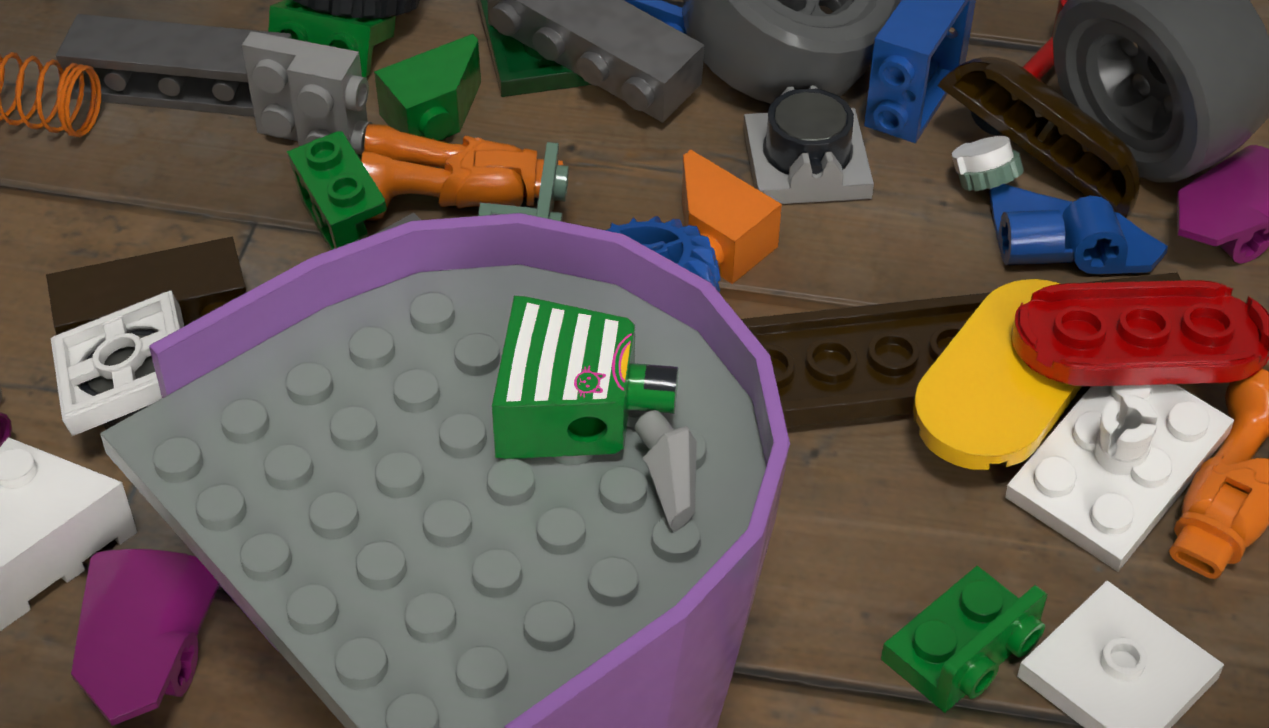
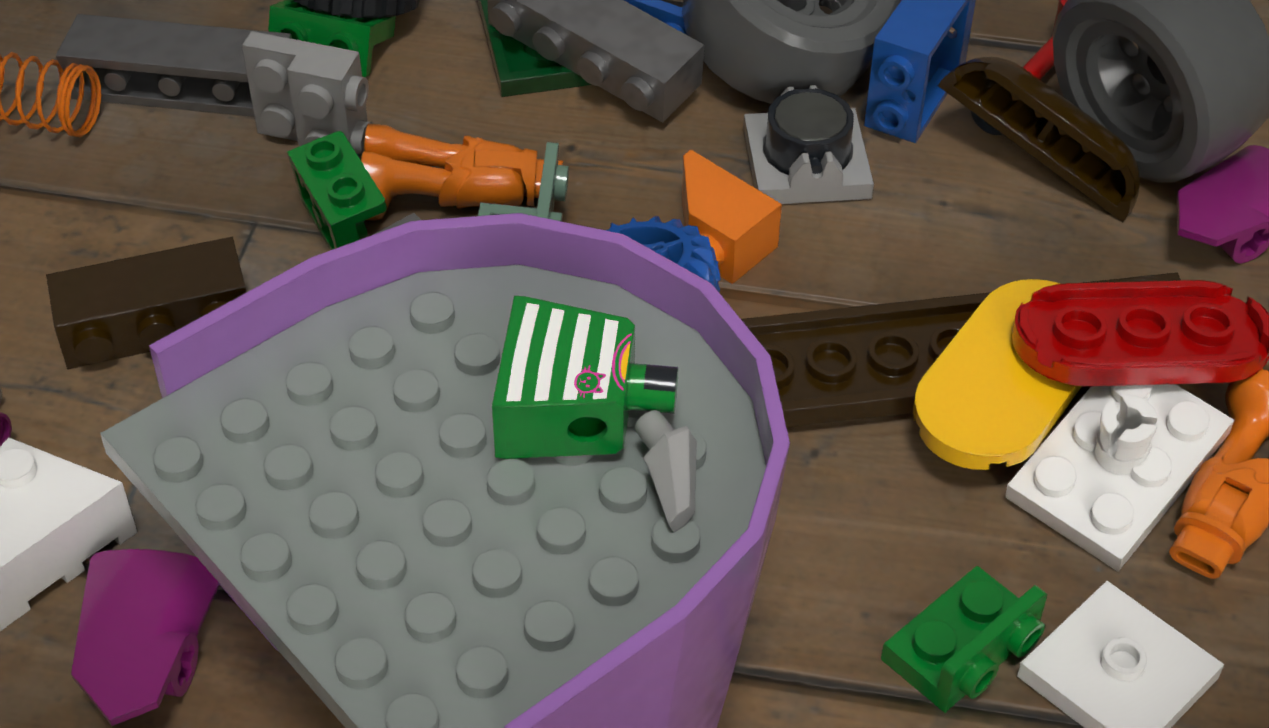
white piece [51,291,184,436] -> none
green slope [374,34,481,141] -> none
piece [952,136,1024,191] -> none
blue panel [989,184,1168,274] -> none

